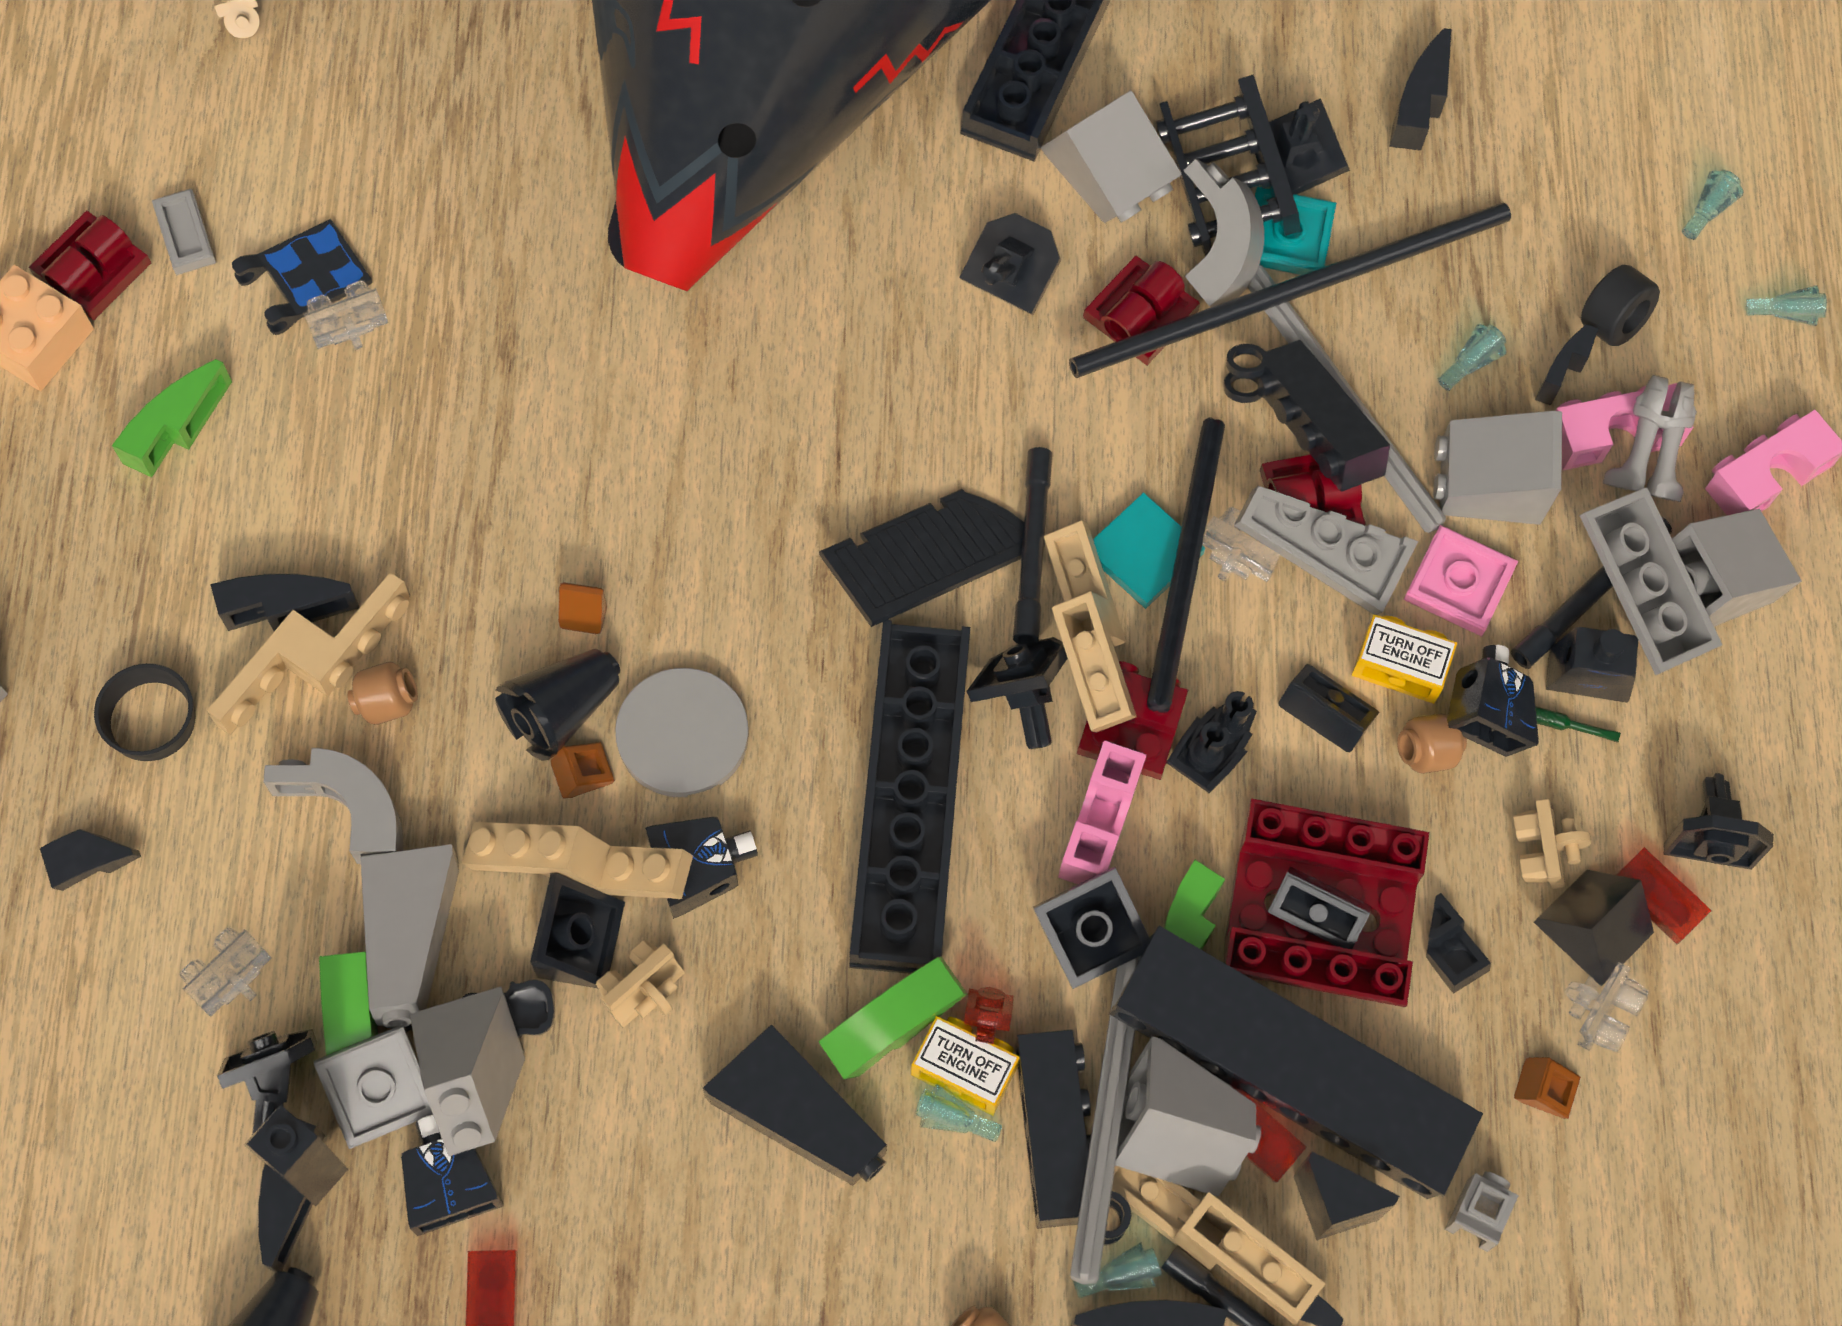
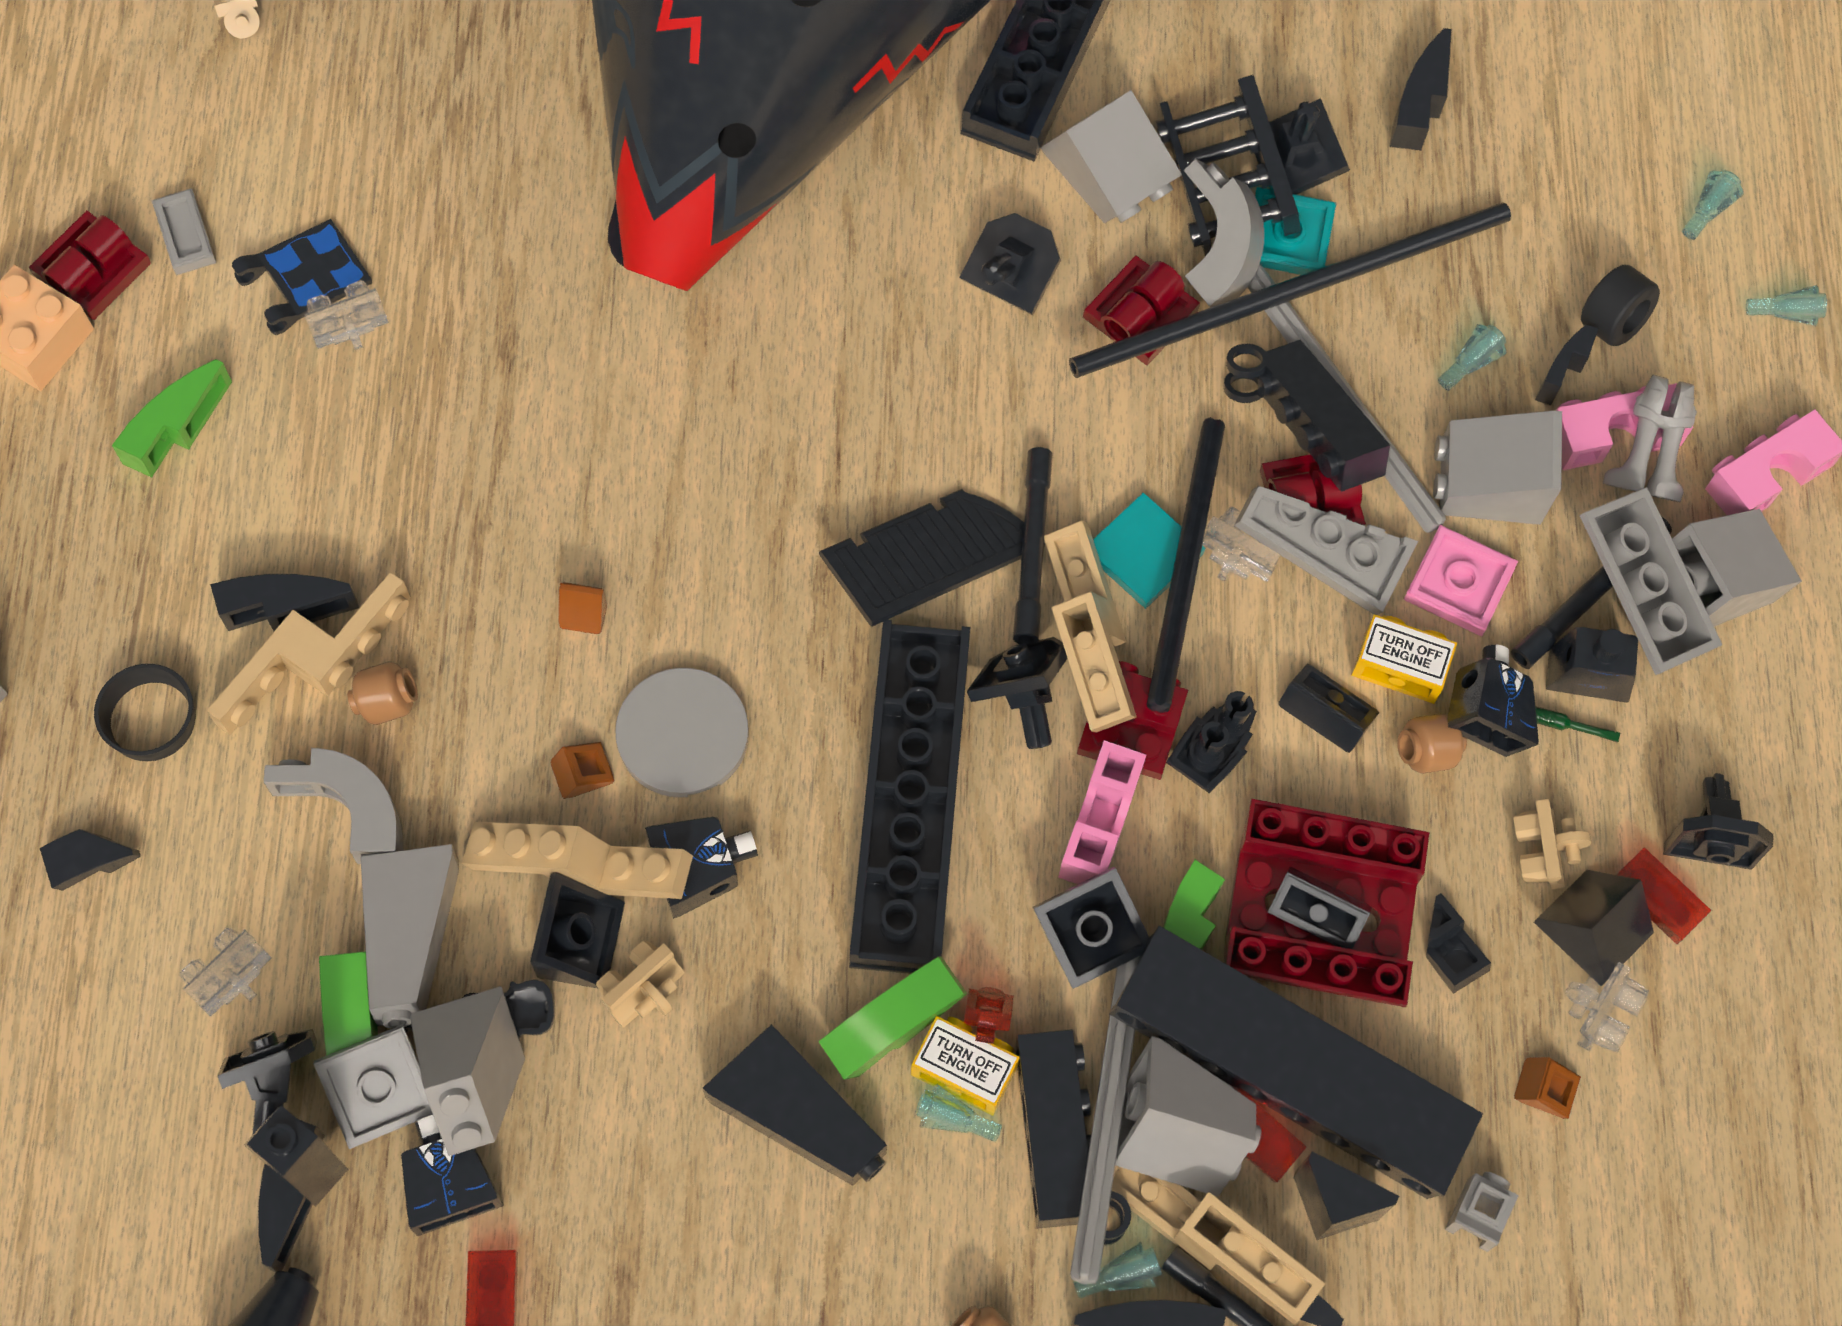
black cone [495,649,620,761] -> none

